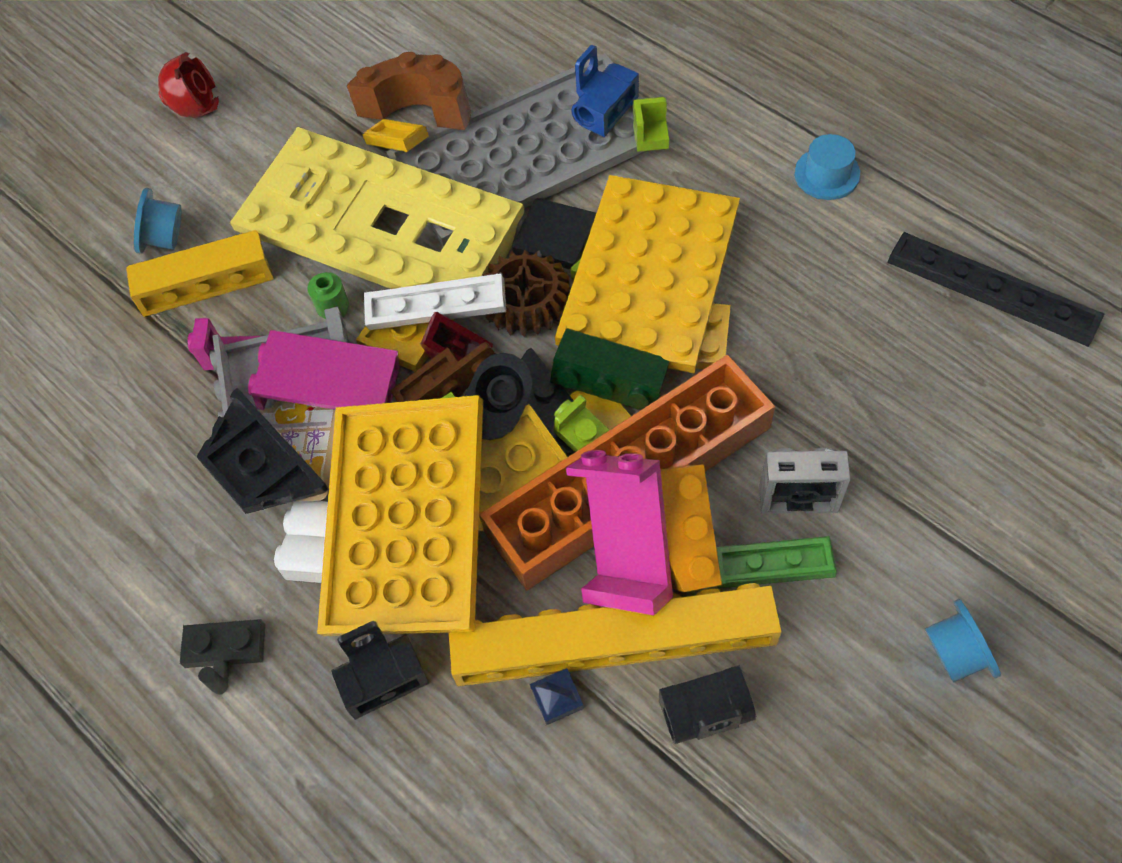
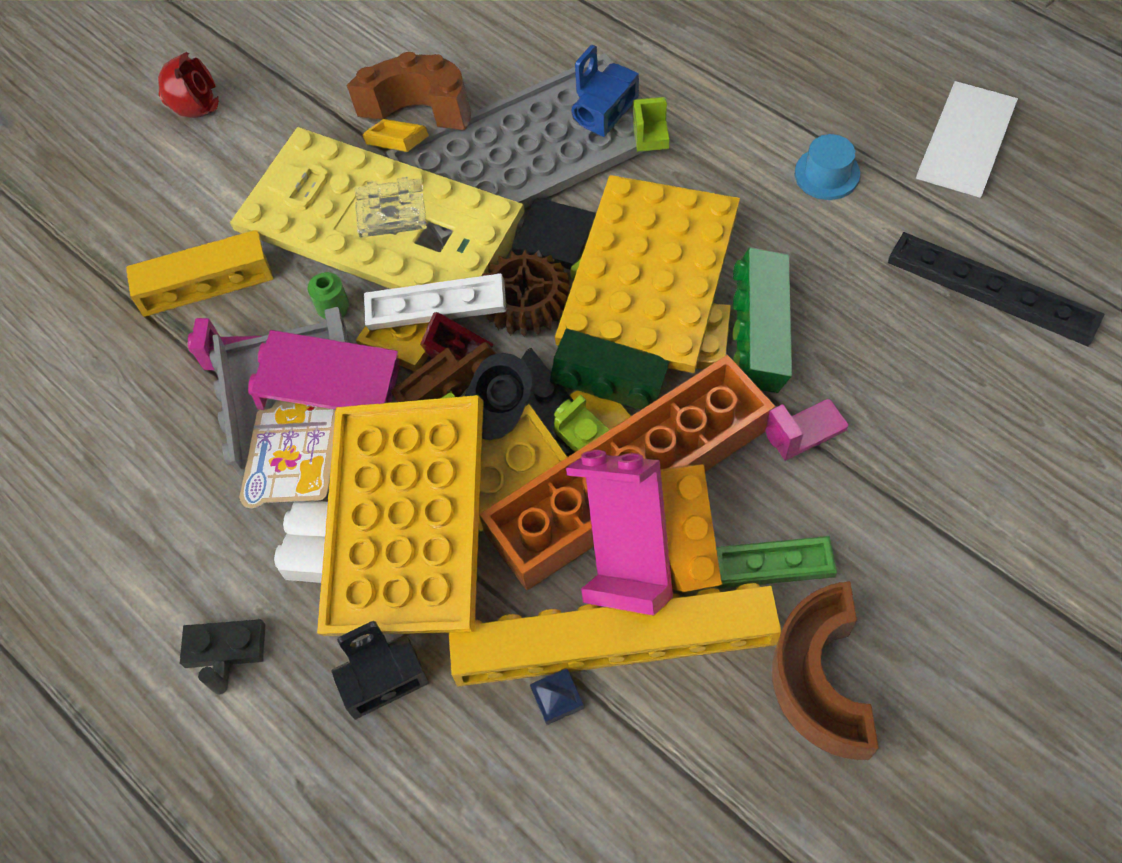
dark azure piece [134,188,182,254] -> none
black wing [197,388,329,514] -> none
black piece [659,665,756,744] -> none
light grey piece [759,448,851,514] -> none
dark azure piece [925,599,1001,683] -> none
none -> clear plate [355,177,427,238]
none -> brick [733,247,792,393]
none -> dark pink bracket [765,399,848,461]
none -> dark orange brick [772,581,879,760]
none -> white tile [916,81,1018,198]

